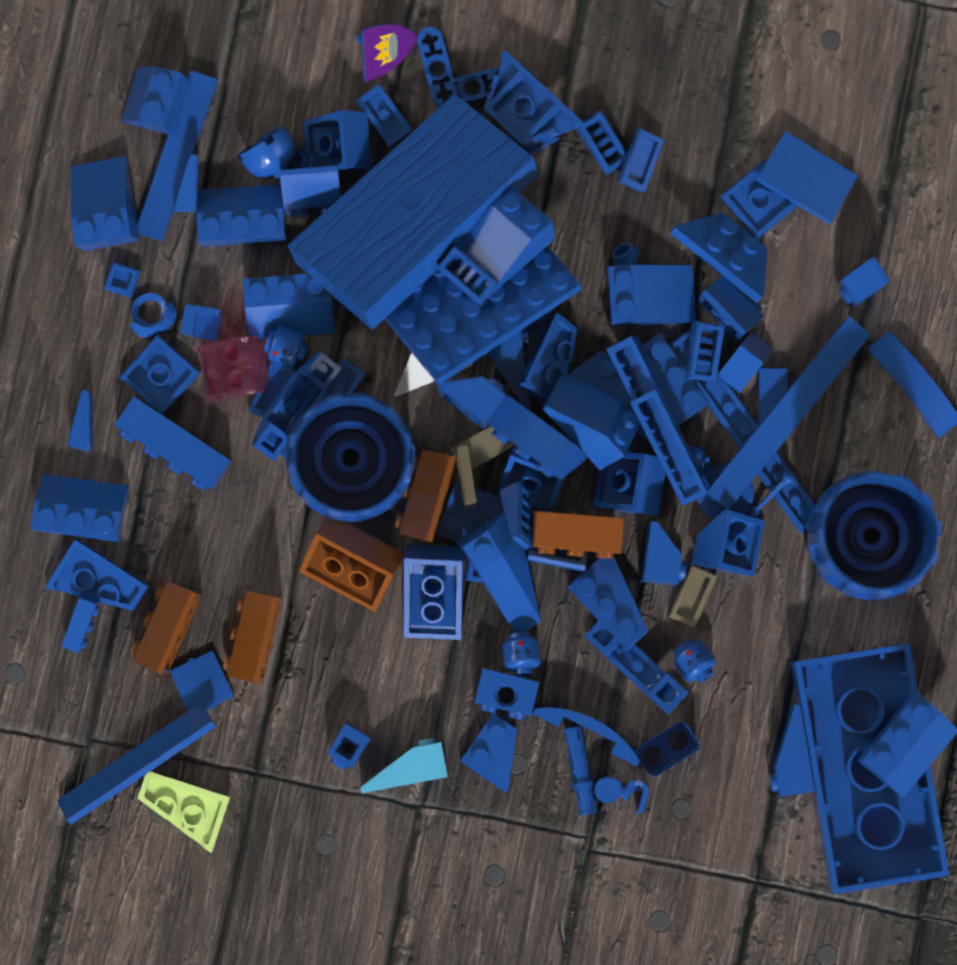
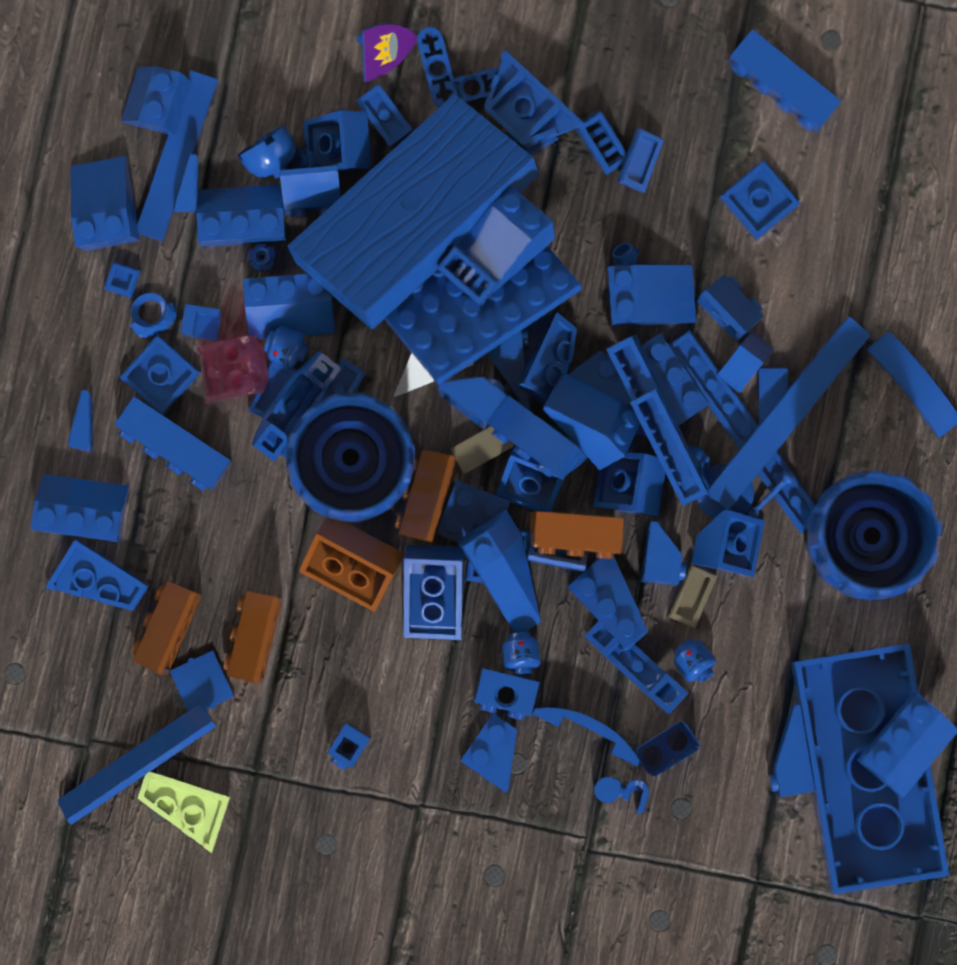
blue piece [61,594,100,653] -> none
medium azure slope [360,737,448,793] -> none
dark tan tile [456,446,476,509] -> none
blue slope [500,482,532,549] -> none
blue pin [563,726,597,816] -> none
blue wing [670,212,768,303] -> none
blue slope [687,321,725,383] -> none
blue tile [756,131,858,225] -> none
blue slope [838,257,891,307] -> none
none -> blue plate [248,243,276,271]
none -> blue brick [728,29,842,133]

